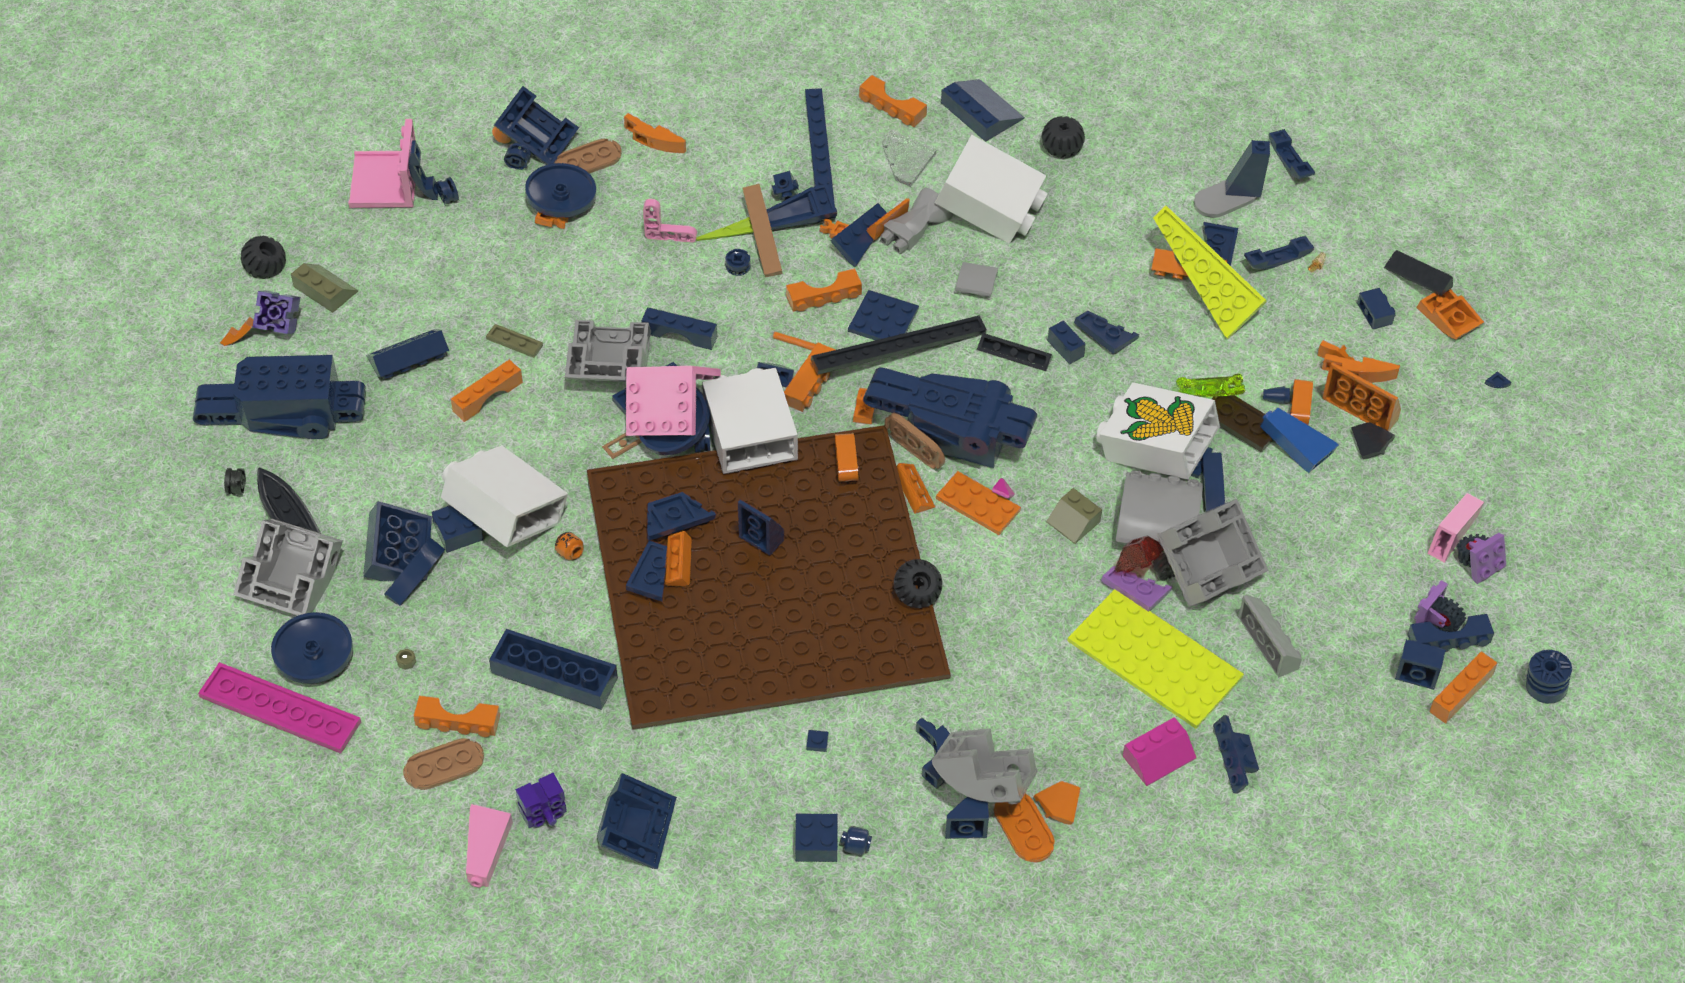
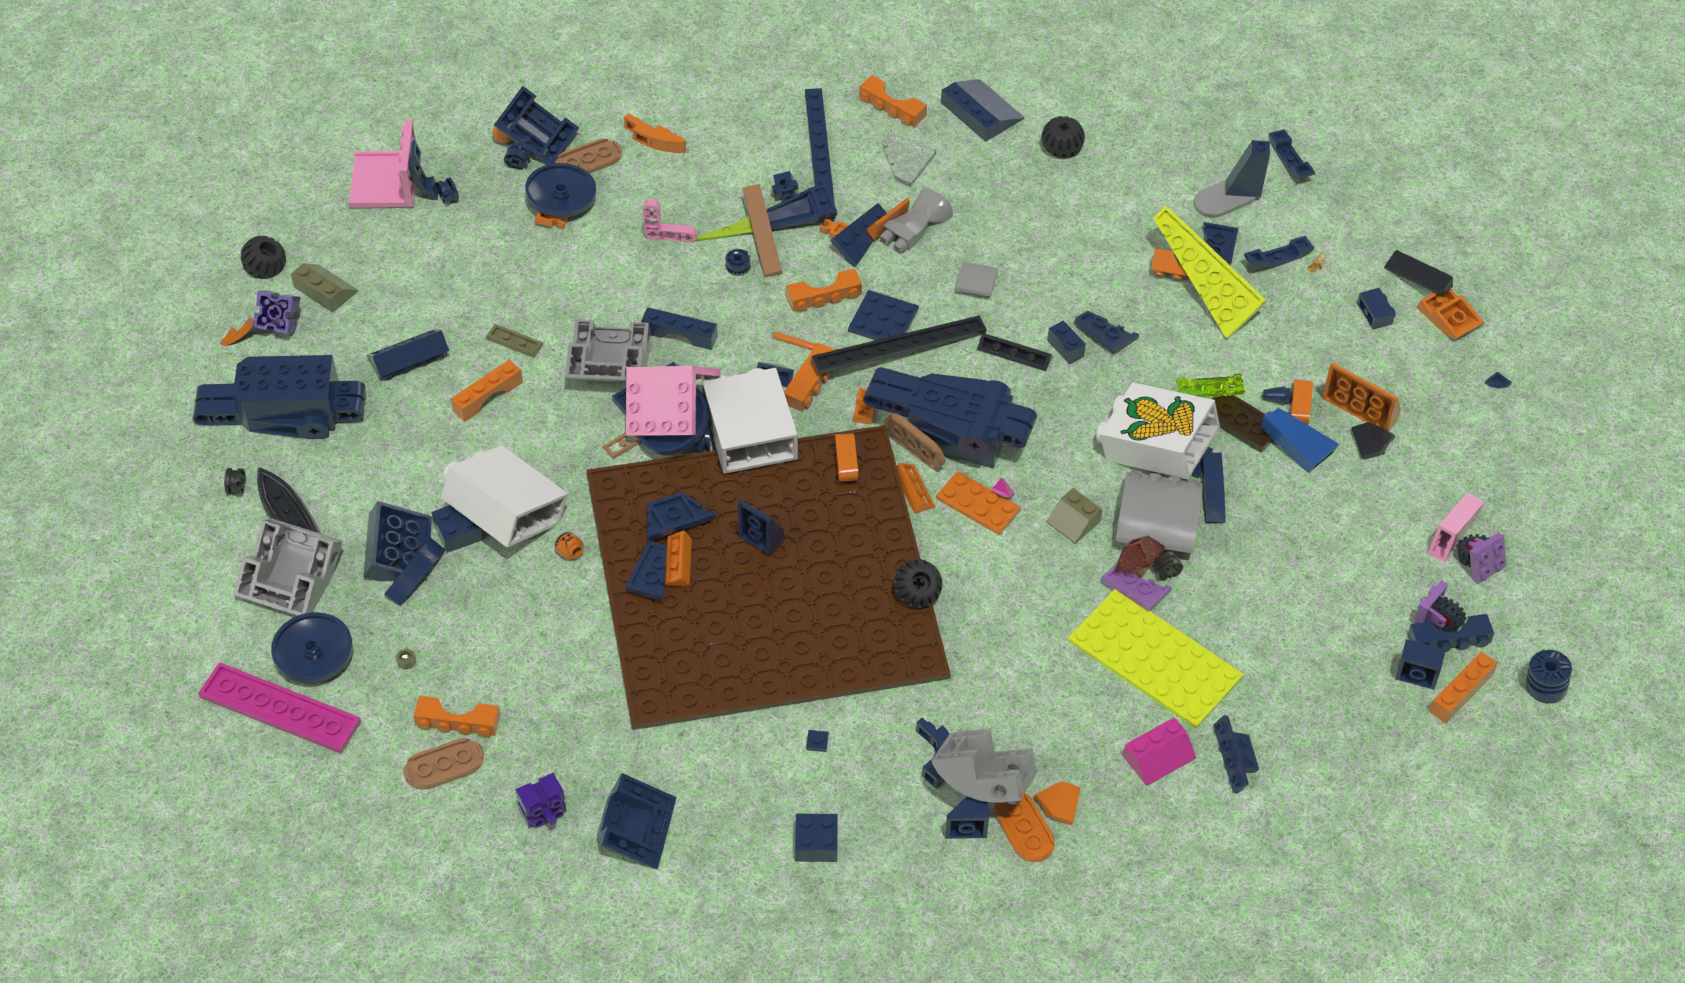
bright pink slope [466,804,513,888] -> none
dark blue brick [489,629,618,710] -> none
dark blue head [840,826,872,856] -> none
white brick [934,135,1048,243] -> none
light grey slope [1157,499,1269,607] -> none
light grey slope [1238,595,1302,678] -> none
orange slope [1317,340,1355,360] -> none
orange slope [1322,353,1400,383] -> none

